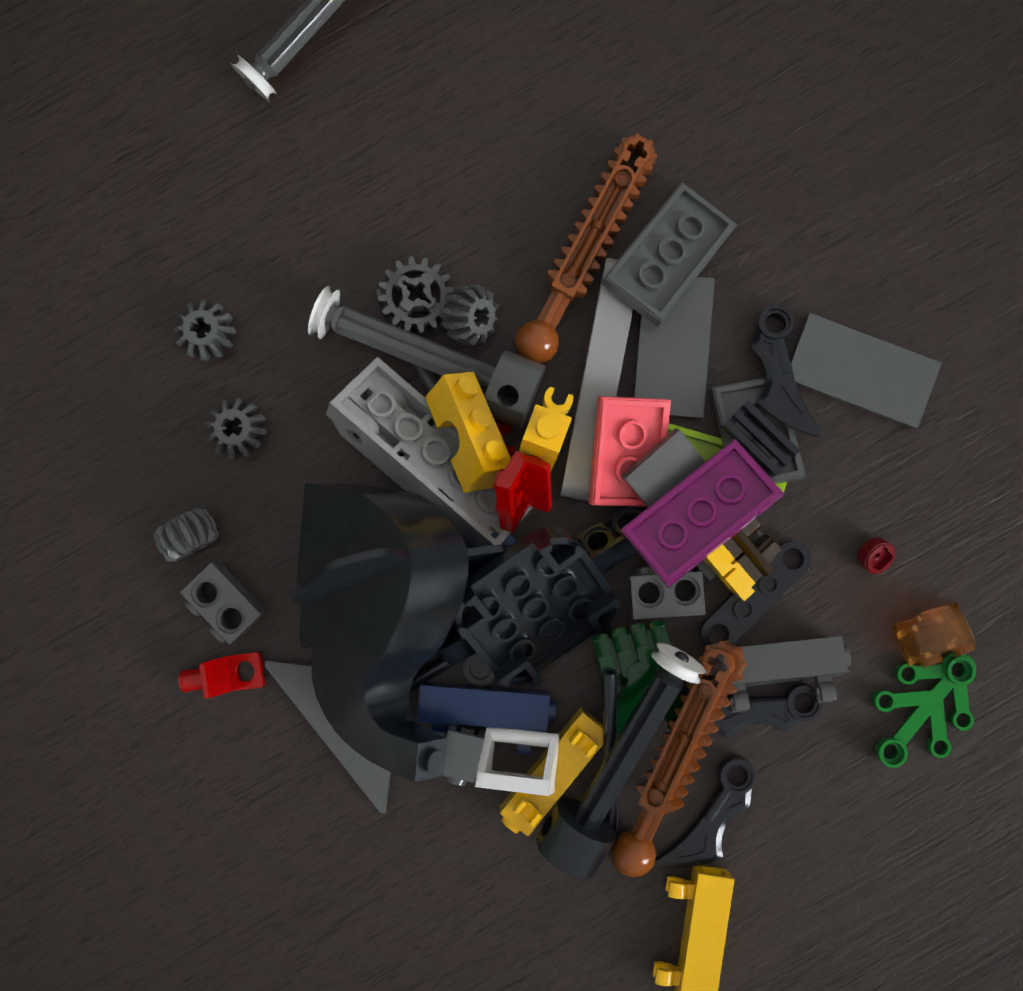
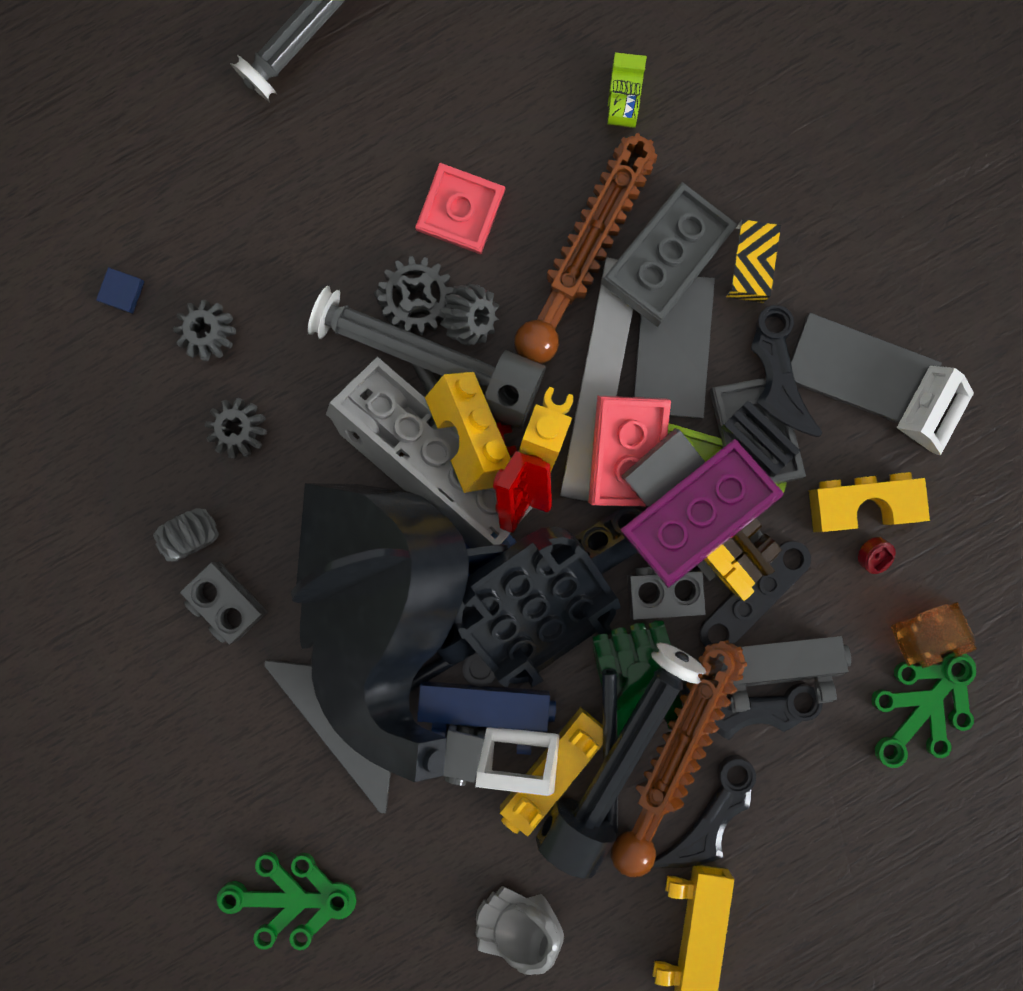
red bracket [178,652,265,699] -> none
none -> dark blue tile [96,267,145,314]
none -> green plant [216,852,357,950]
none -> coral tile [415,163,505,255]
none -> light grey hair [475,886,564,975]
none -> lime leg [607,52,647,128]
none -> sticker [726,219,781,303]
none -> yellow arch [809,472,930,532]
none -> white tile [897,366,974,455]

